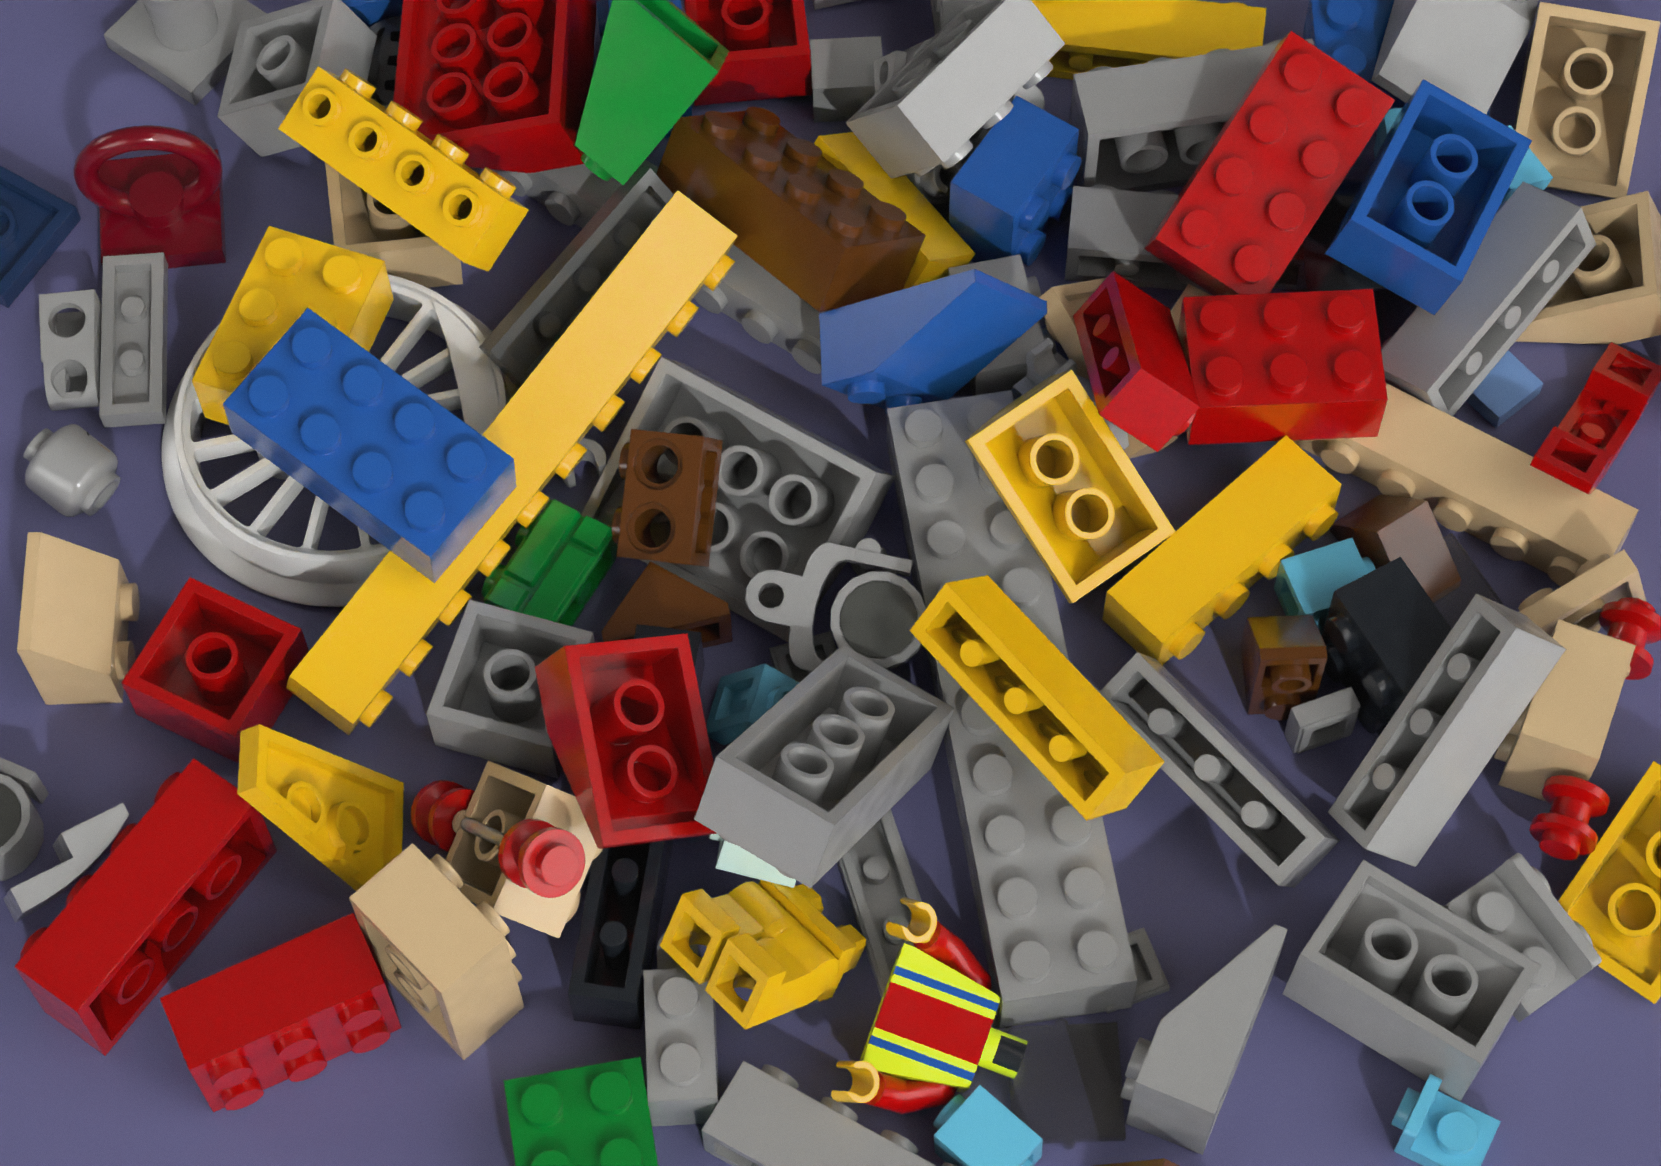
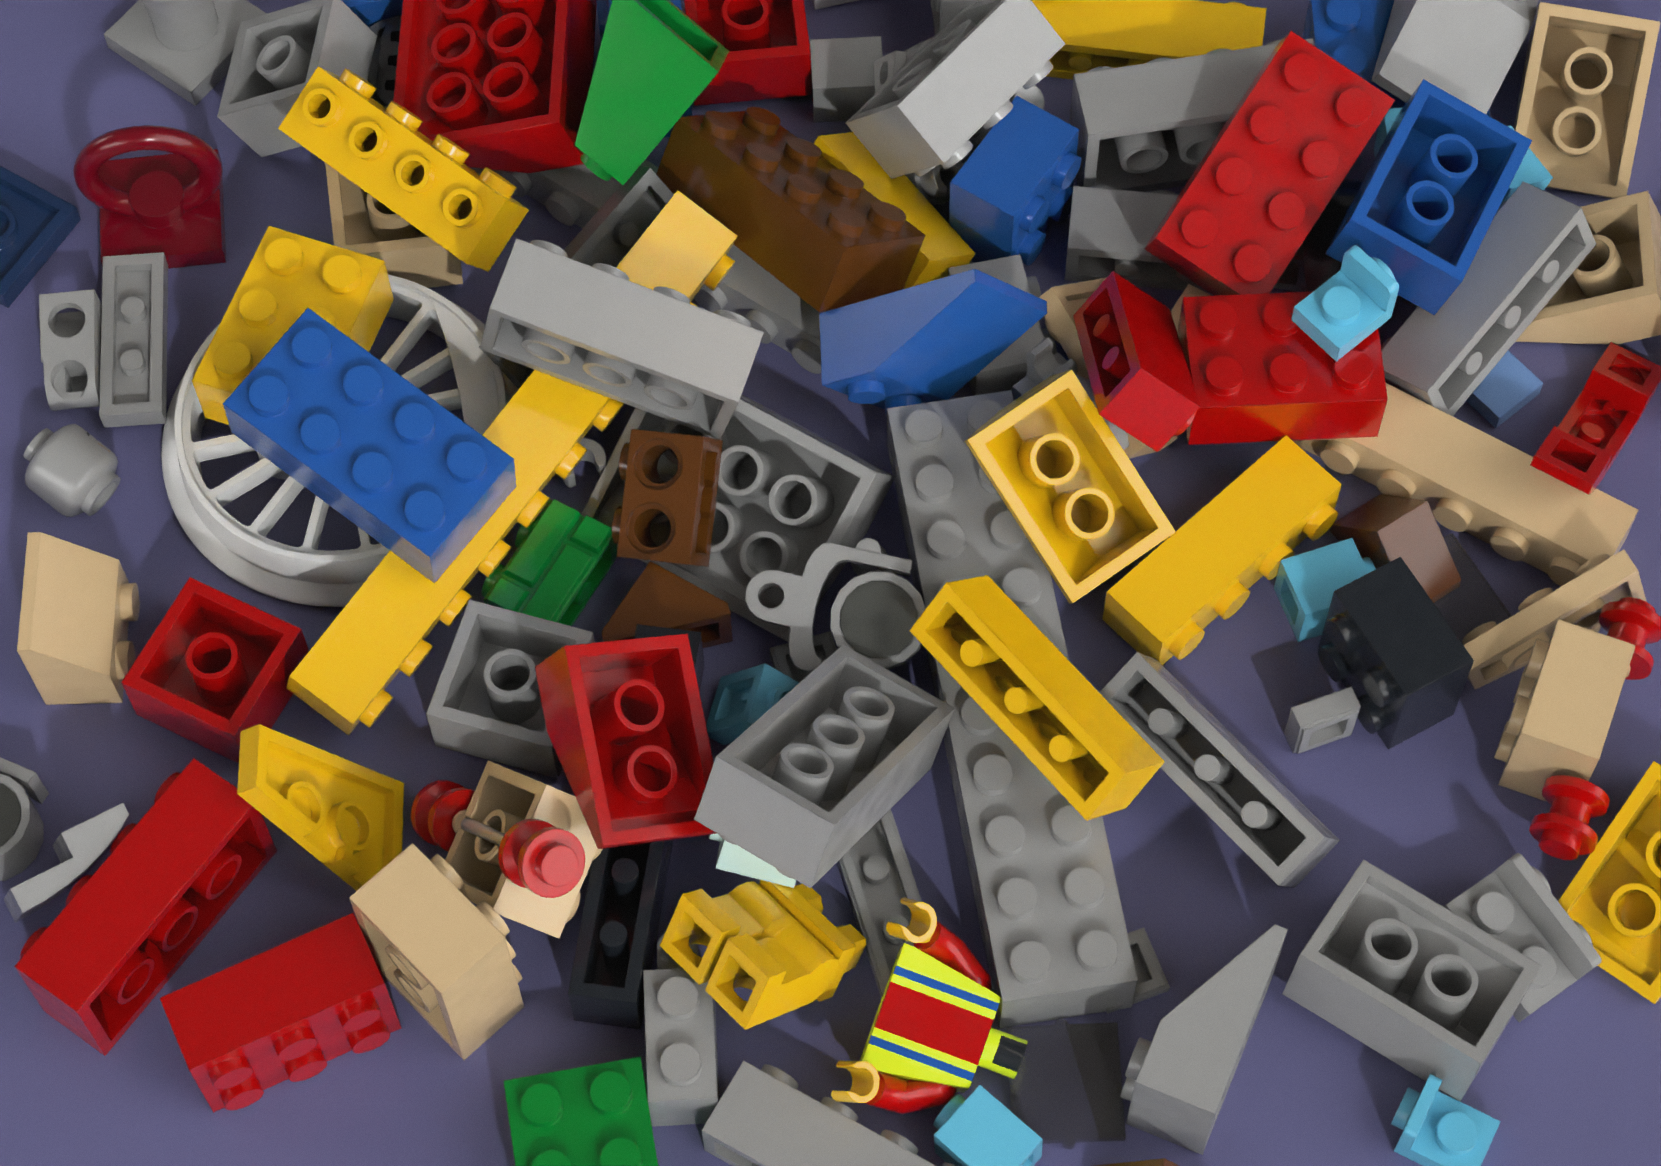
reddish brown slope [1241,615,1327,720] -> none
light grey brick [1328,594,1566,867] -> none
none -> light grey brick [480,238,764,439]
none -> medium azure bracket [1291,245,1399,362]

